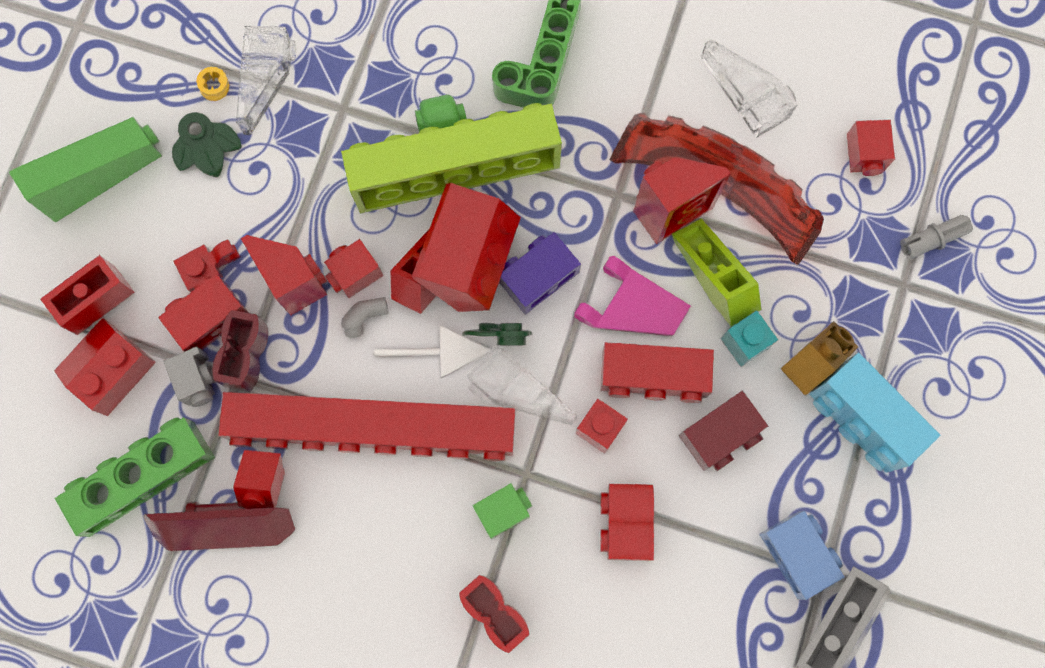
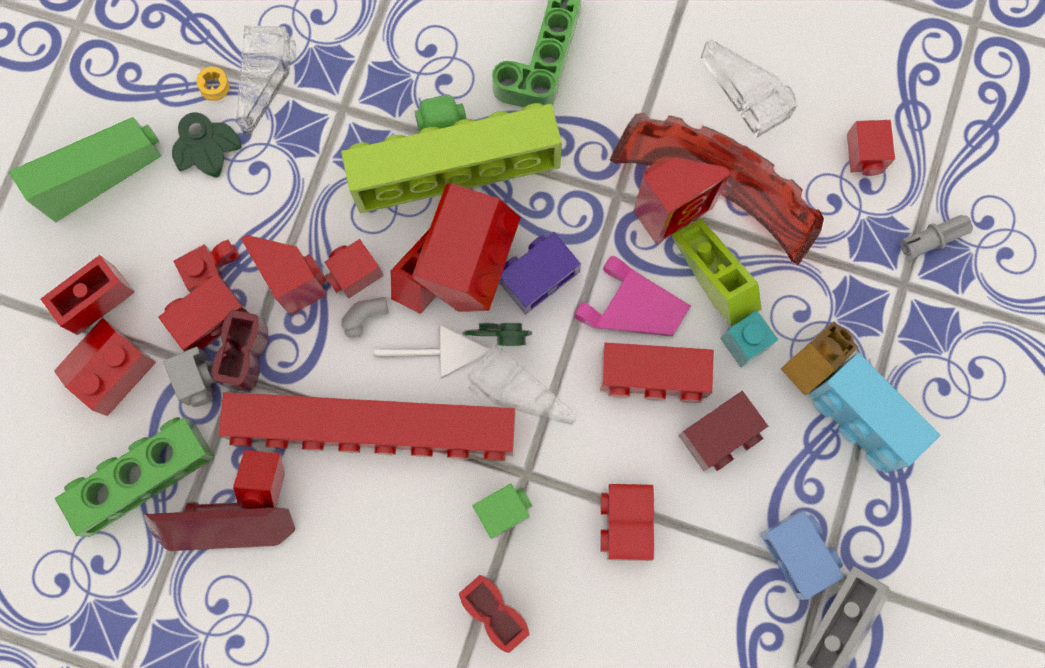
red brick [575,398,628,454] -> none

